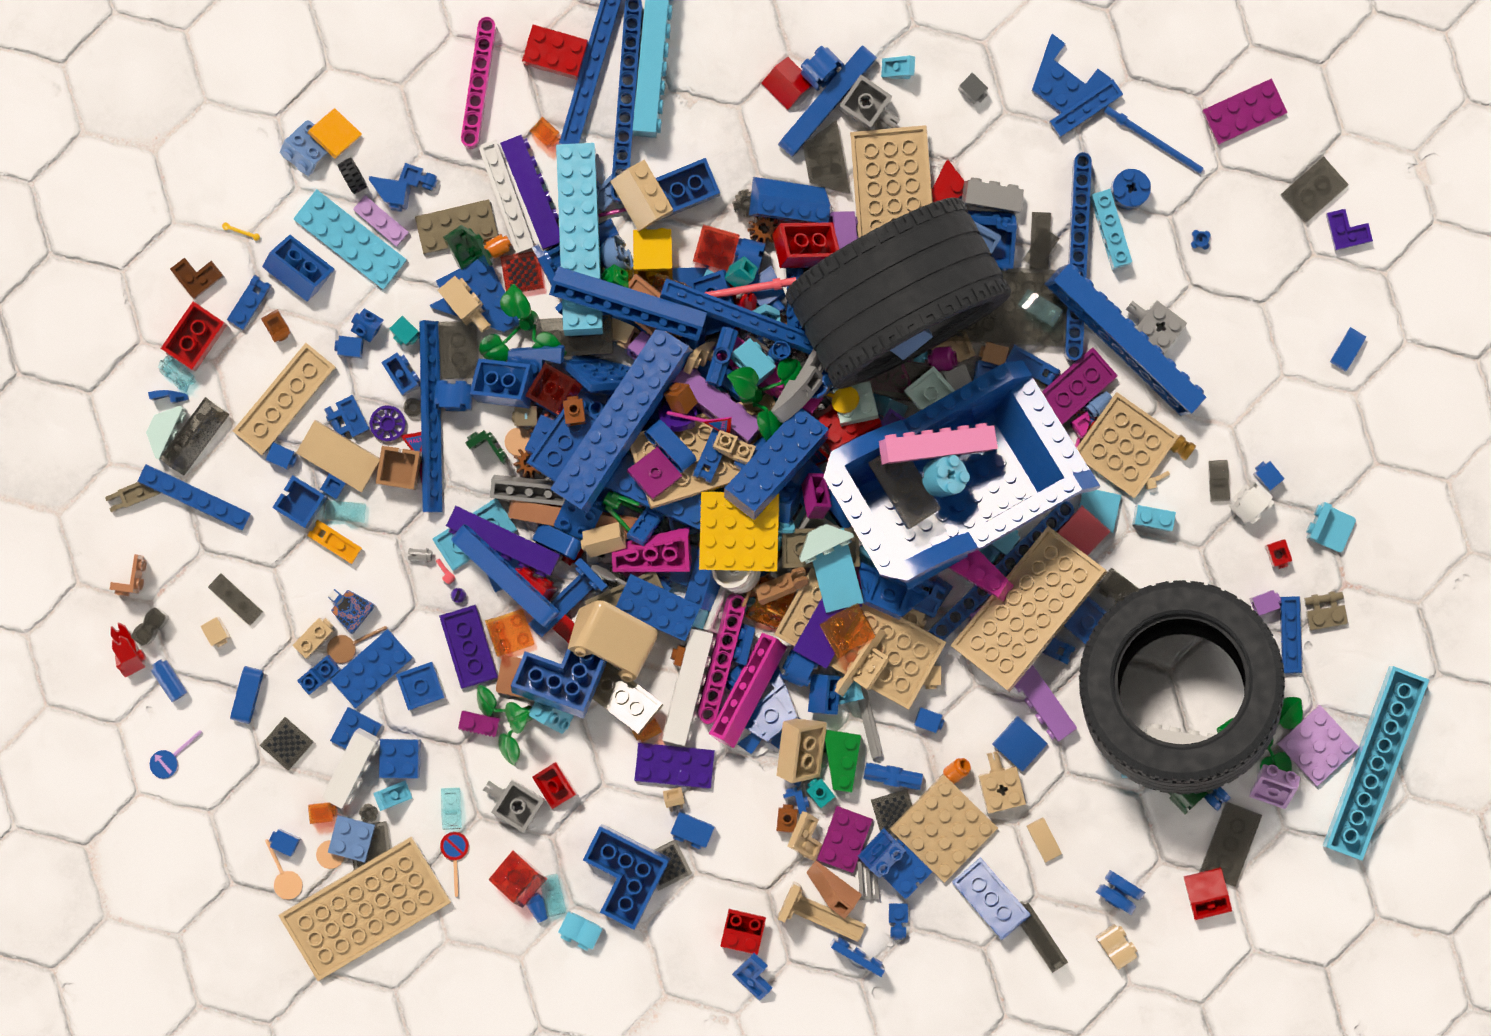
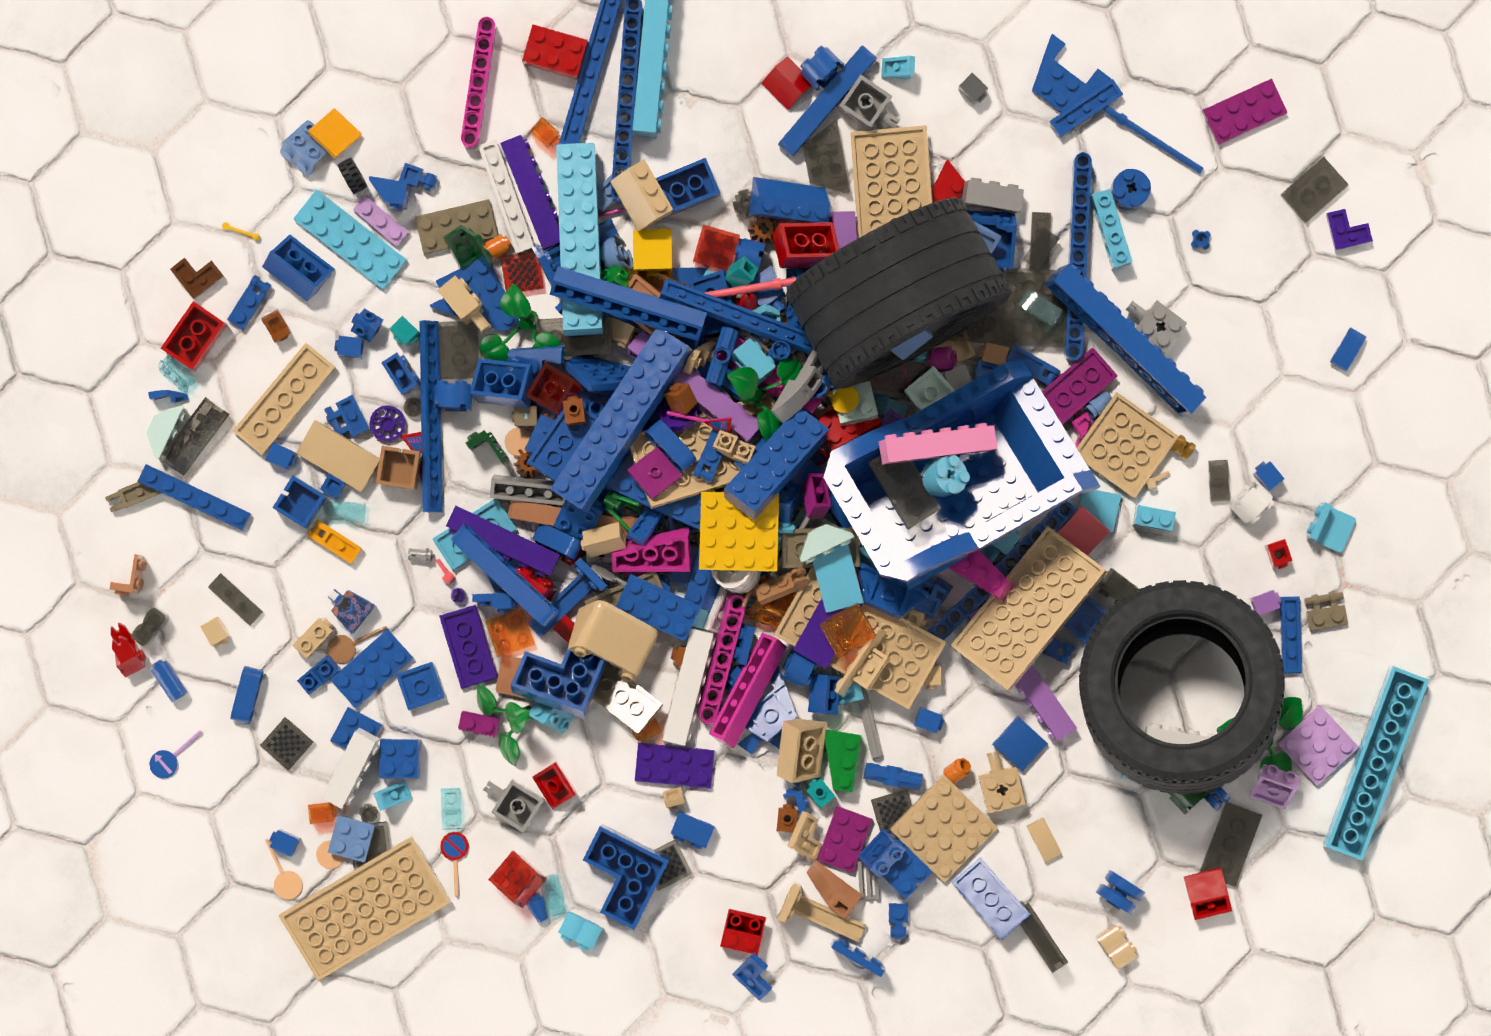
none -> blue plate [472,593,517,613]

